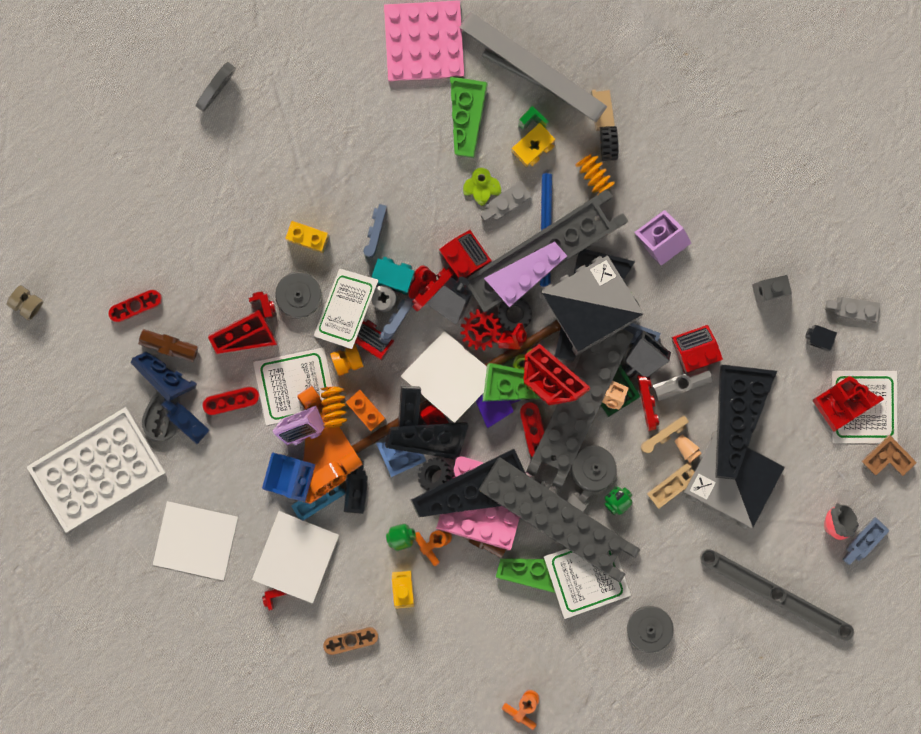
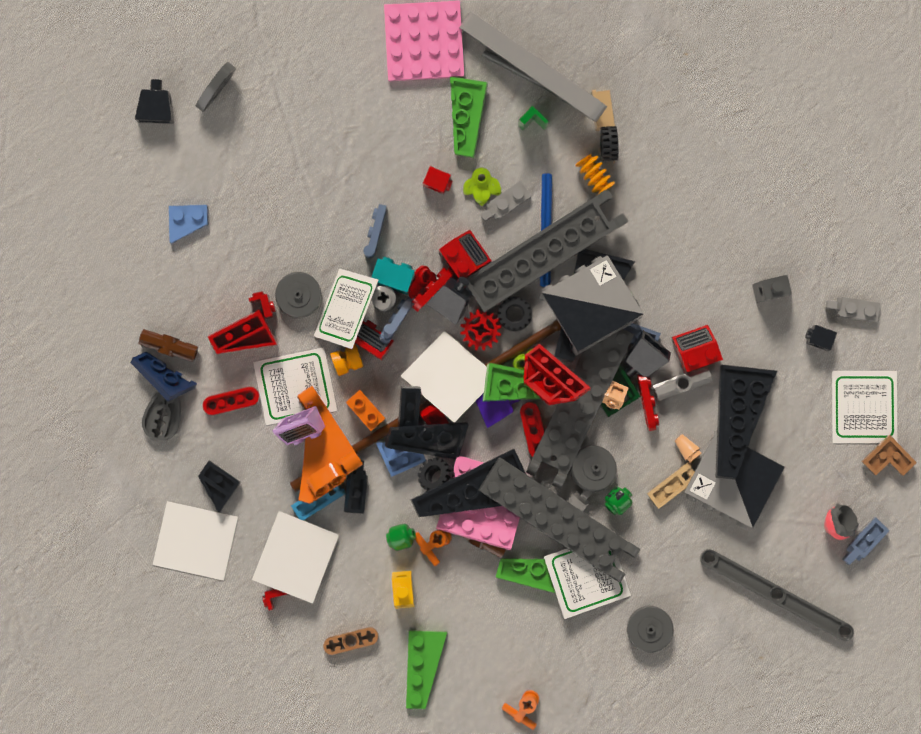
dark tan wheel [6,285,44,321] -> none
white plate [27,407,166,533] -> none
red beam [108,290,162,323] -> none
dark blue hinge [161,400,210,444] -> none
blue panel [262,452,315,502] -> none
yellow brick [285,221,329,253] -> none
light orange piece [320,386,347,428] -> none
lavender wing [484,242,567,308] -> none
red bracket [497,323,527,350] -> none
yellow brick [511,123,555,168] -> none
lavender slope [634,210,691,266] -> none
tan plate [641,416,689,453] -> none
red slope [812,376,884,432] -> none
none -> black torso [135,79,174,124]
none -> medium blue wing [169,205,208,243]
none -> black wing [198,460,241,513]
none -> bright green wing [406,630,447,709]
none -> red brick [422,166,453,195]

